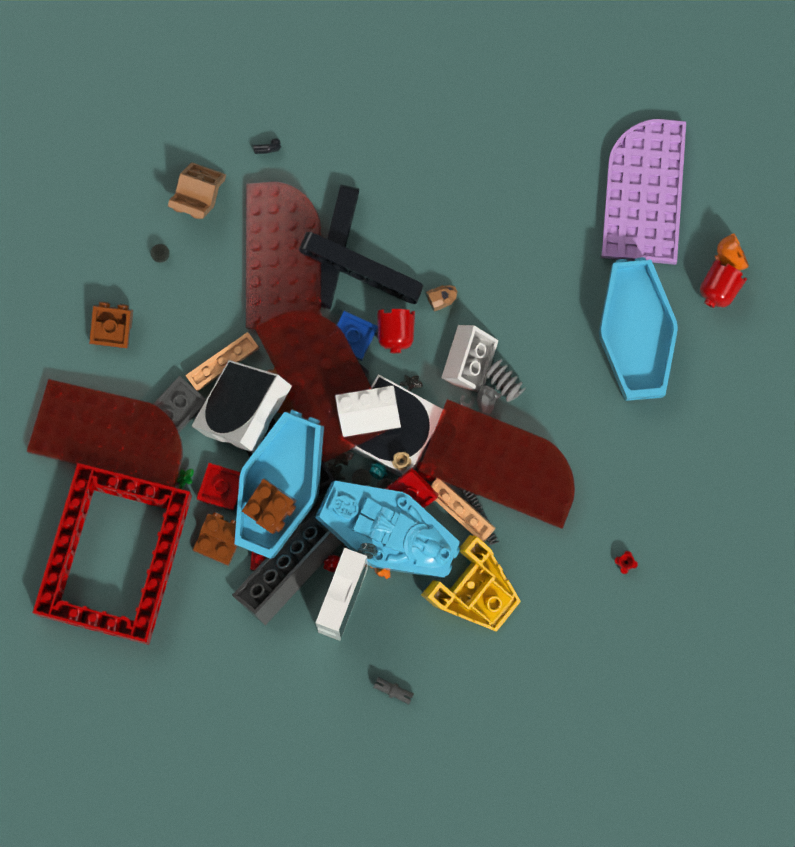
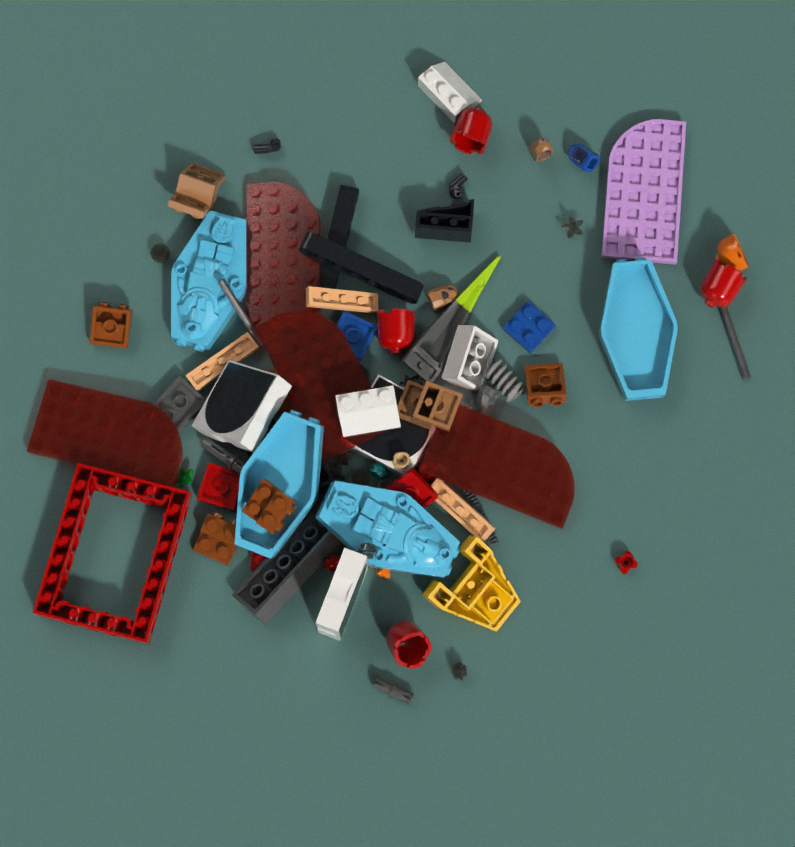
none -> medium azure container [171,210,248,352]
none -> dark grey pin [201,437,246,474]
none -> flat silver bar [218,279,265,346]
none -> light nougat plate [306,286,378,313]
none -> red cylinder [386,621,432,669]
none -> medium nougat bracket [398,380,463,431]
none -> dark grey plate [401,256,501,383]
none -> black wedge [415,199,474,243]
none -> white slope [418,62,482,124]
none -> red cylinder [449,108,493,155]
none -> black arm [449,173,468,199]
none -> clear smoke plate [453,661,467,681]
none -> blue plate [502,301,556,354]
none -> dark orange plate [524,363,566,407]
none -> medium nougat rock [530,137,554,162]
none -> clear smoke plant [561,216,583,238]
none -> blue rock [568,143,600,172]
none -> flat silver bar [720,307,751,380]

